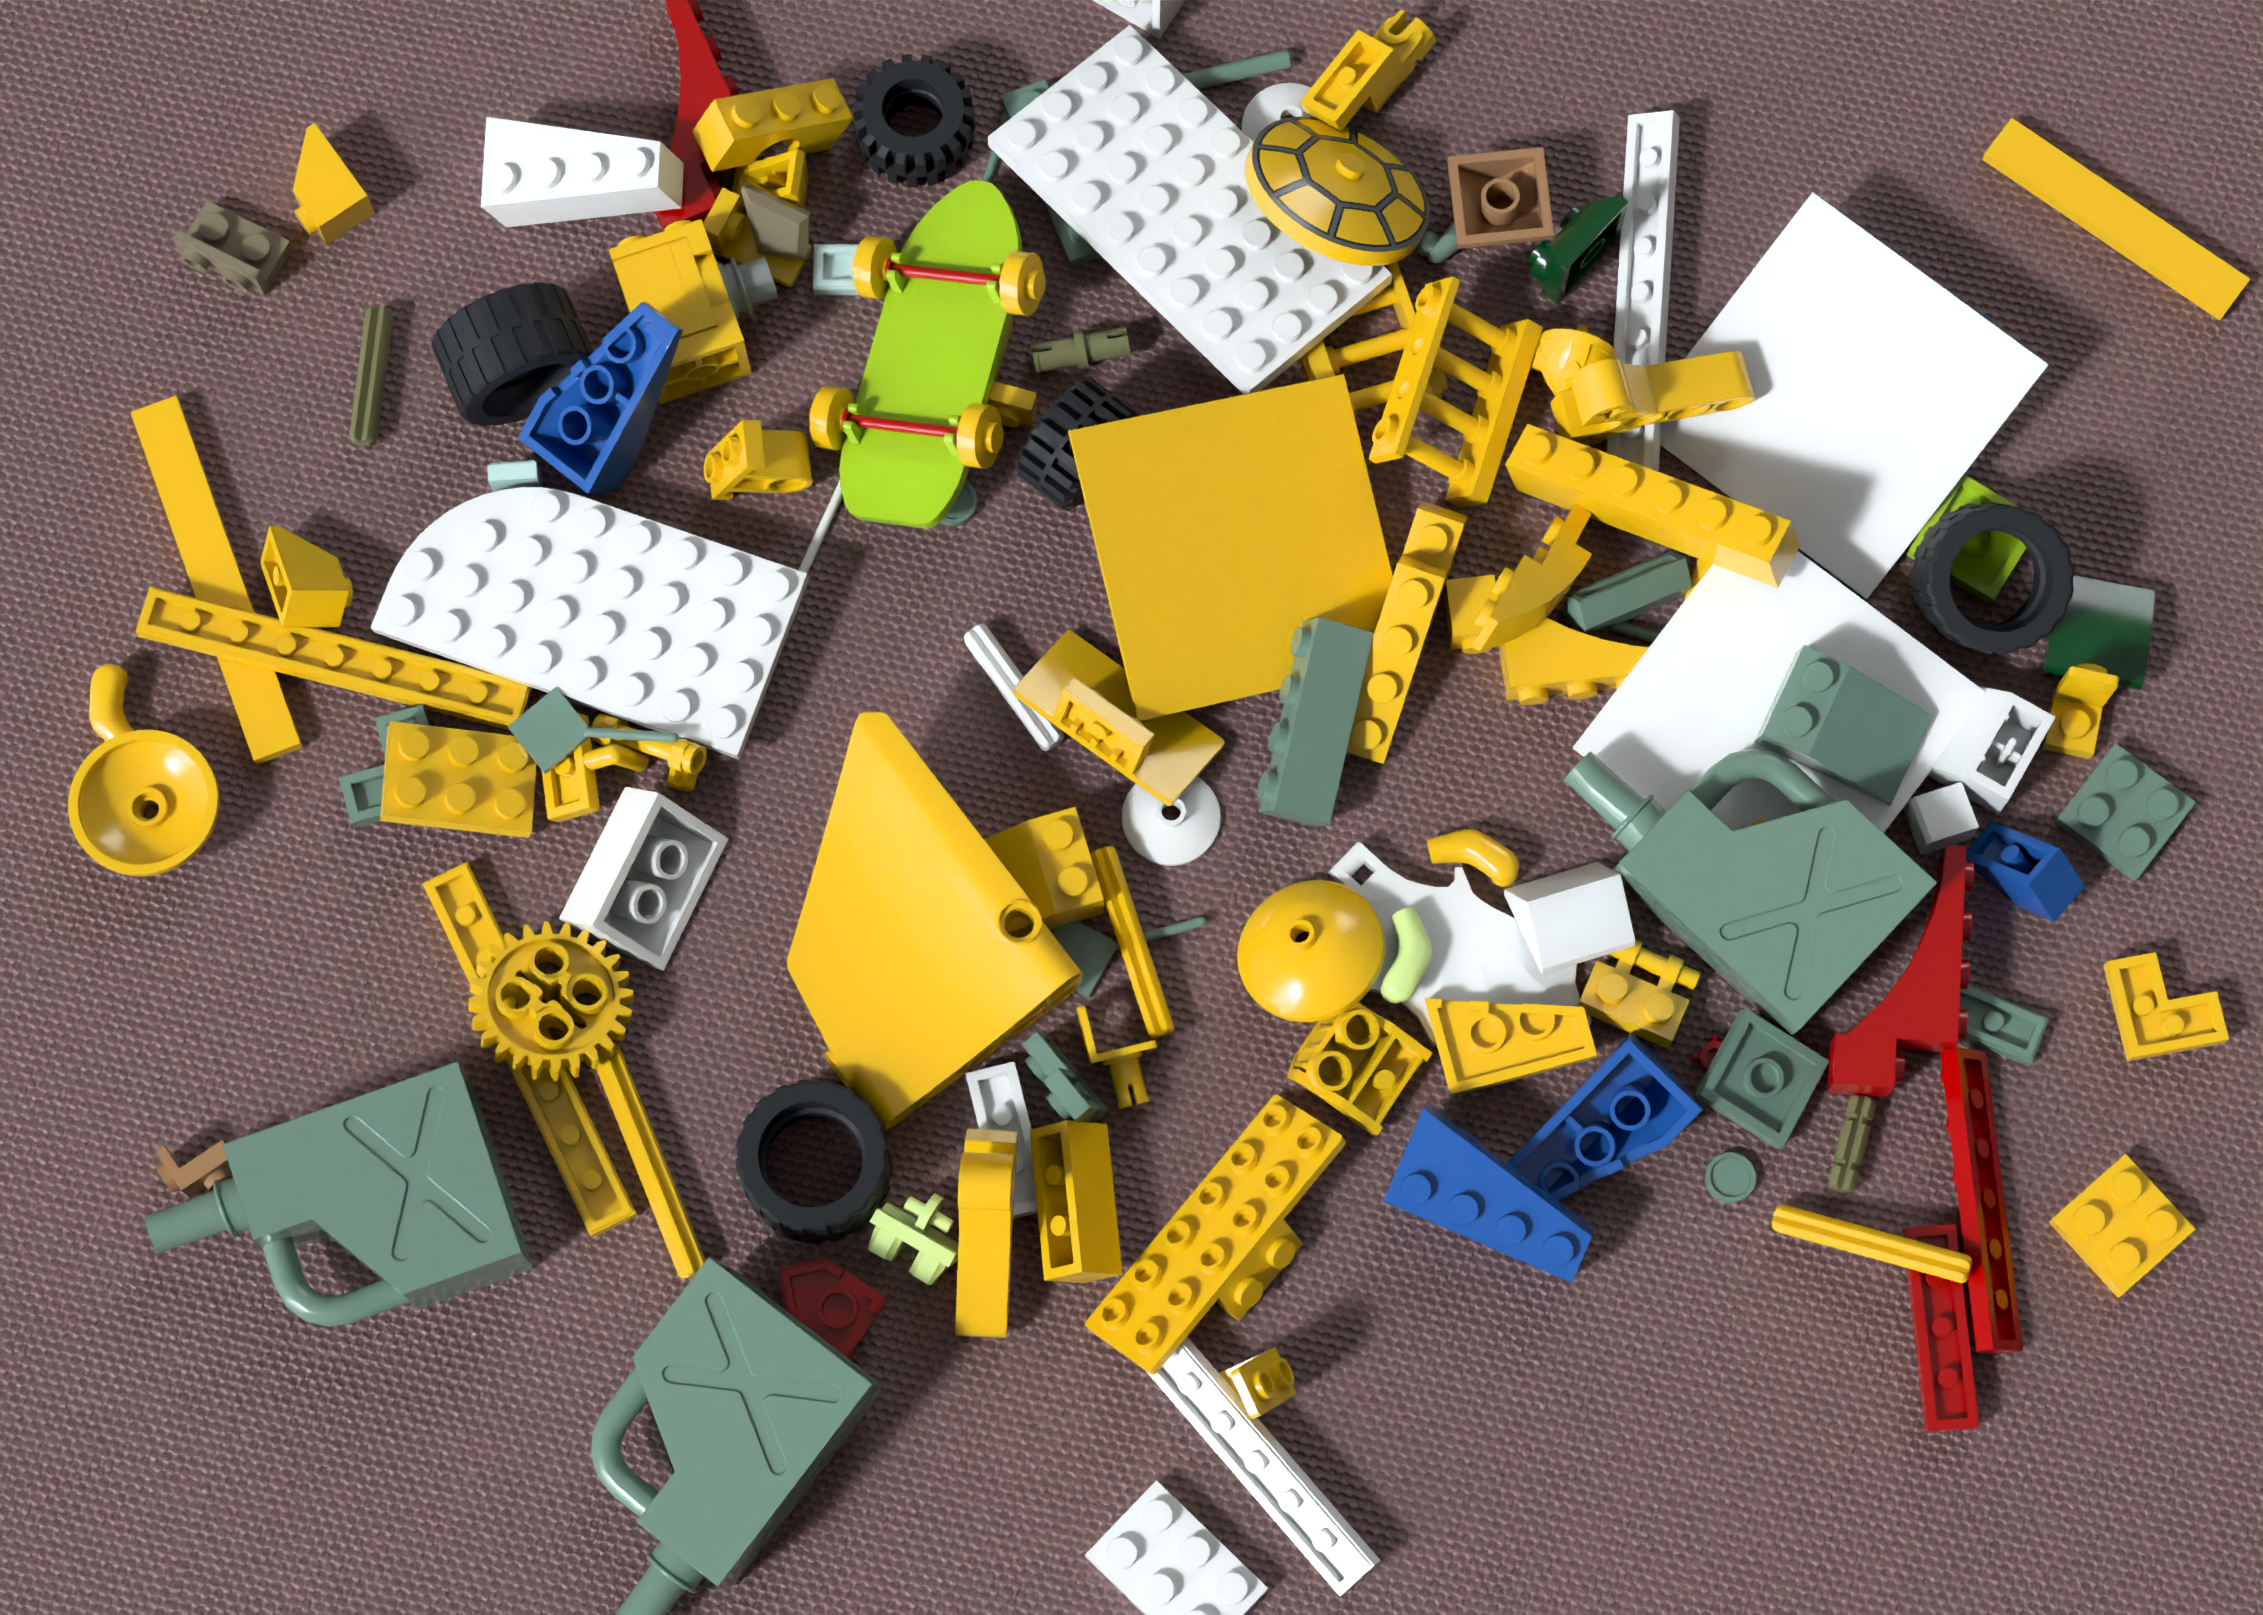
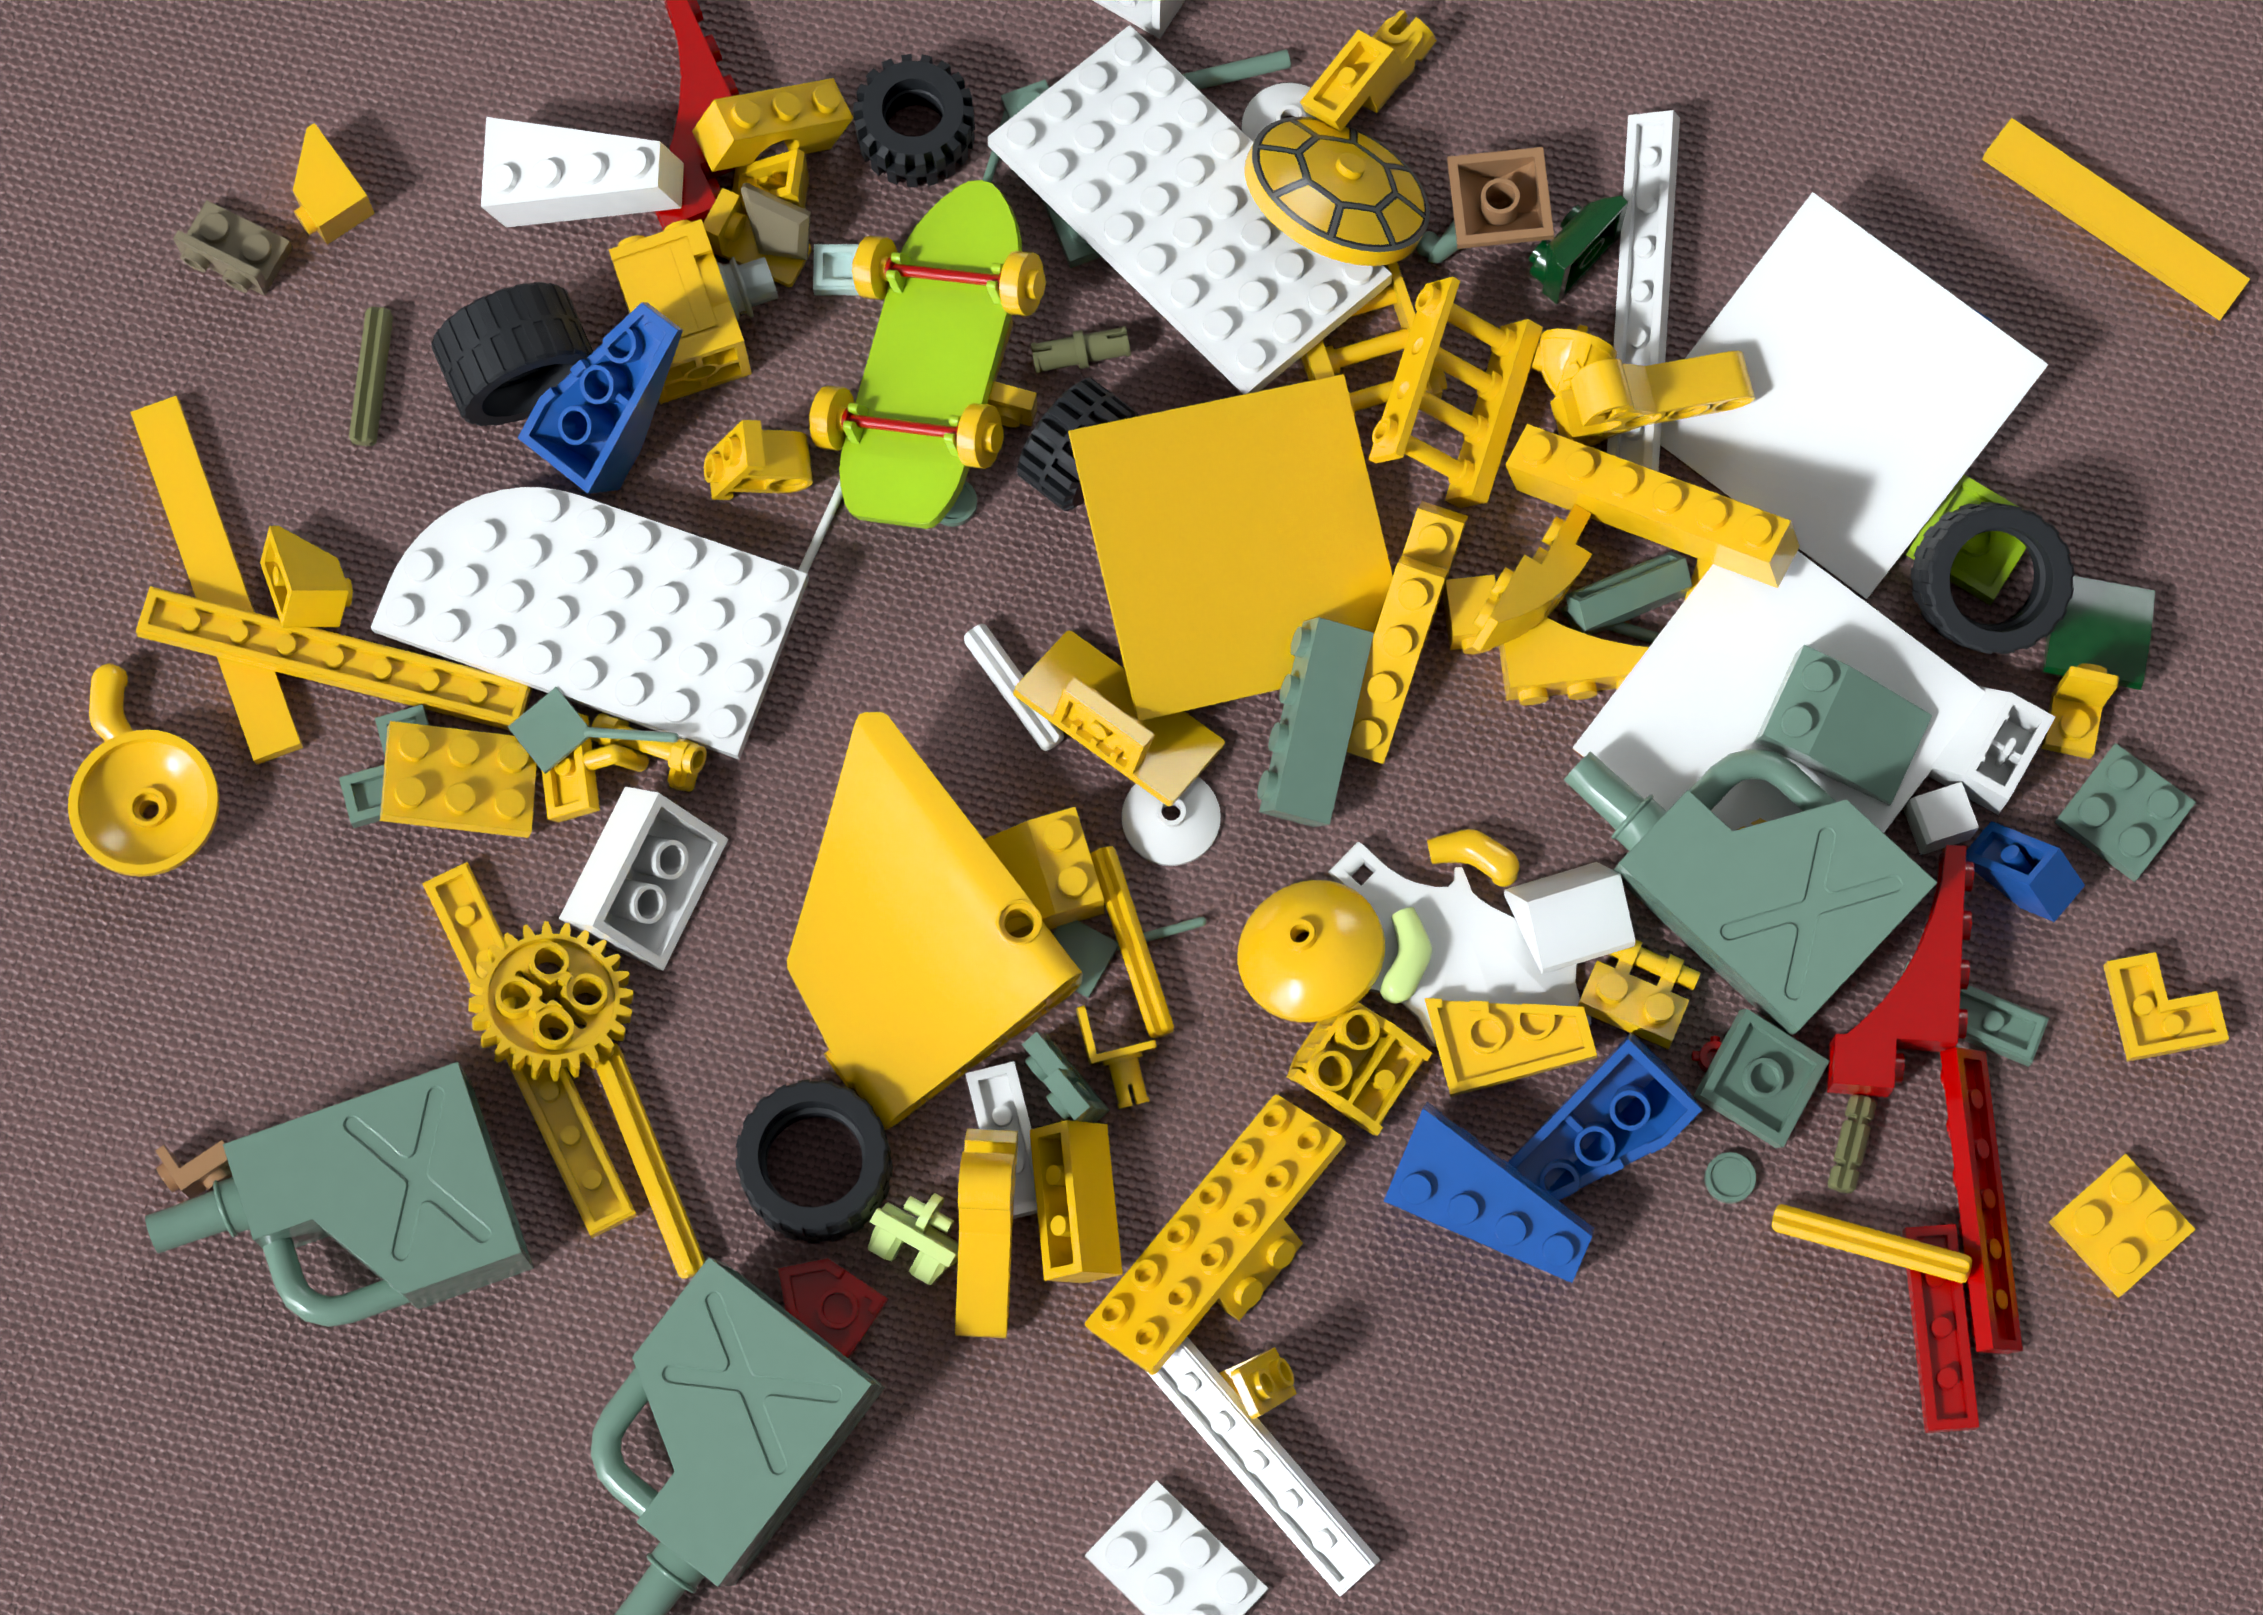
light aqua tile [487,460,543,492] -> none

